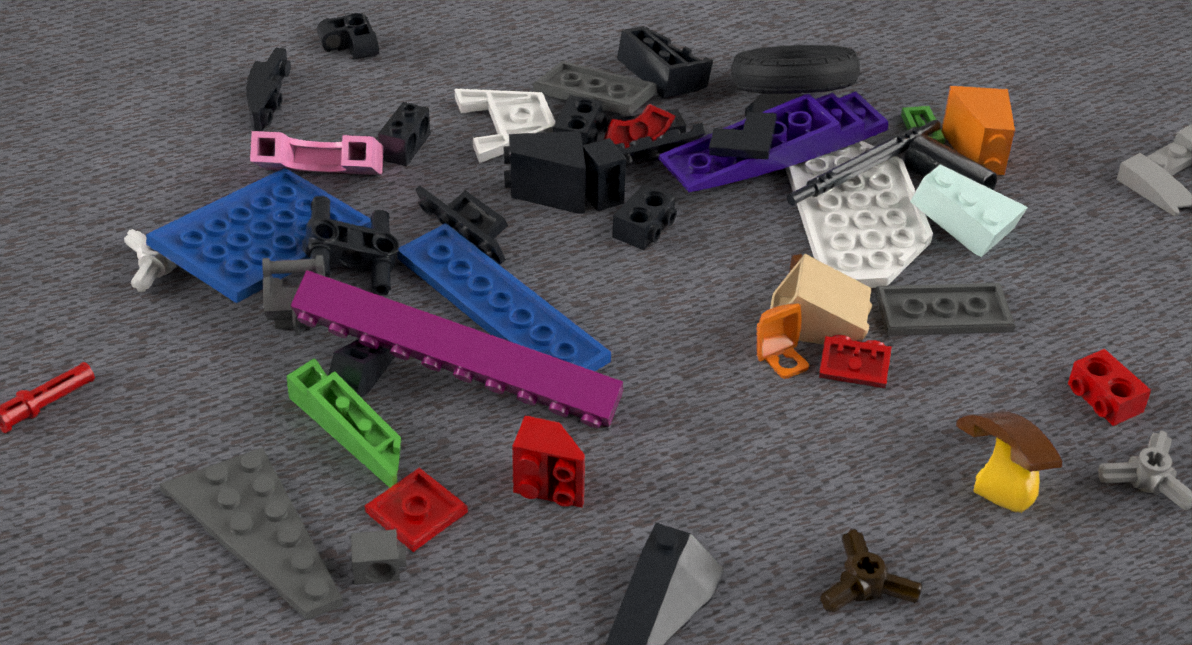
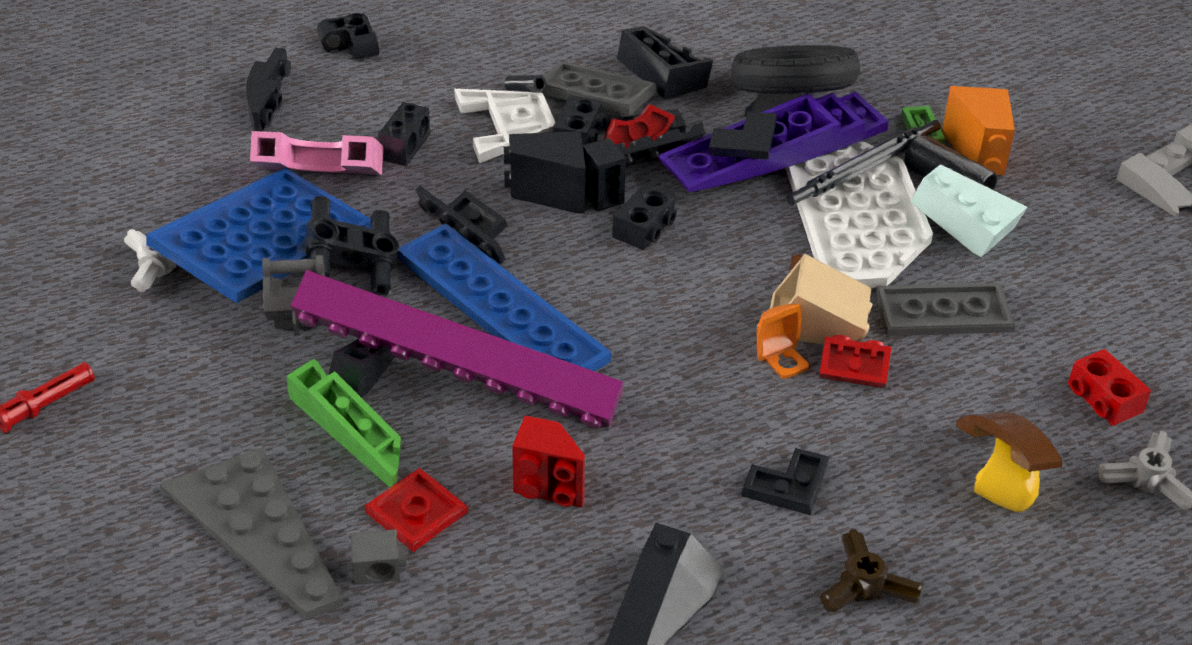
none -> black hinge [504,75,546,92]
none -> black tile [741,448,829,516]

